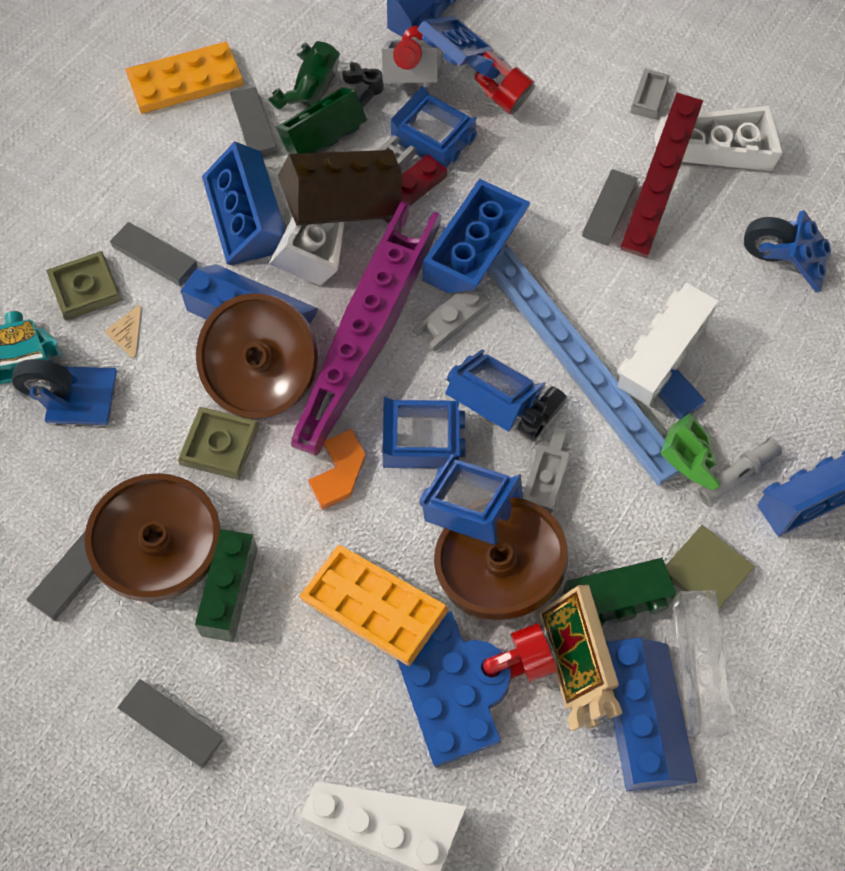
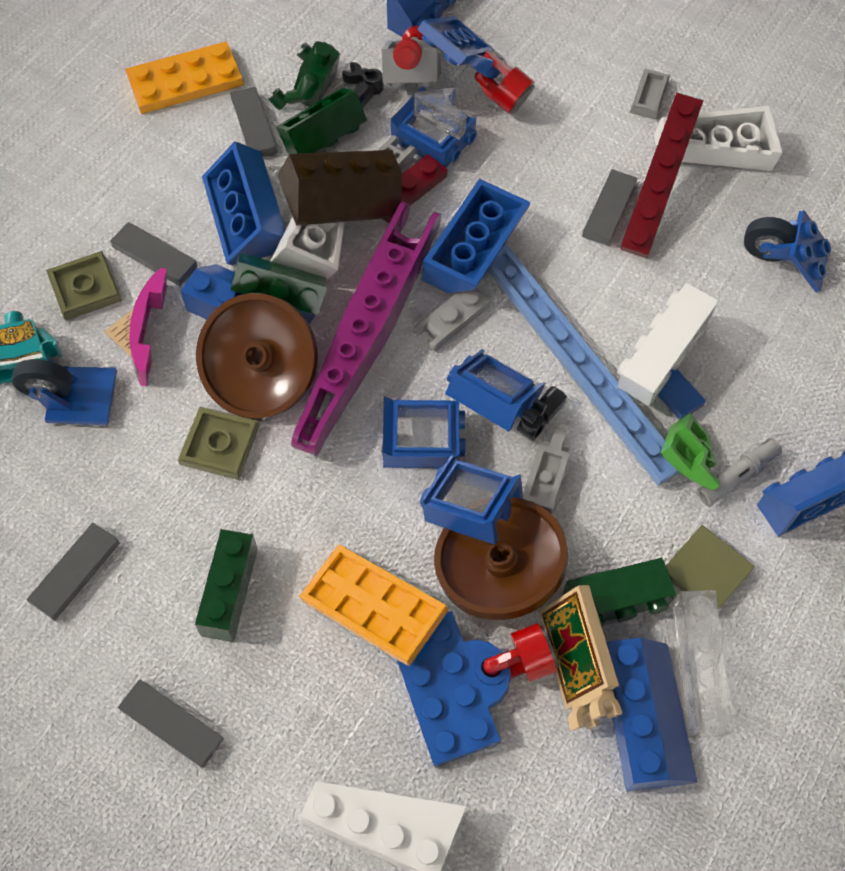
reddish brown dish [85,473,221,602] -> none
orange tile [308,429,366,510] -> none
none -> dark pink slope [129,268,168,386]
none -> dark green brick [230,252,327,315]
none -> clear slope [414,87,467,140]

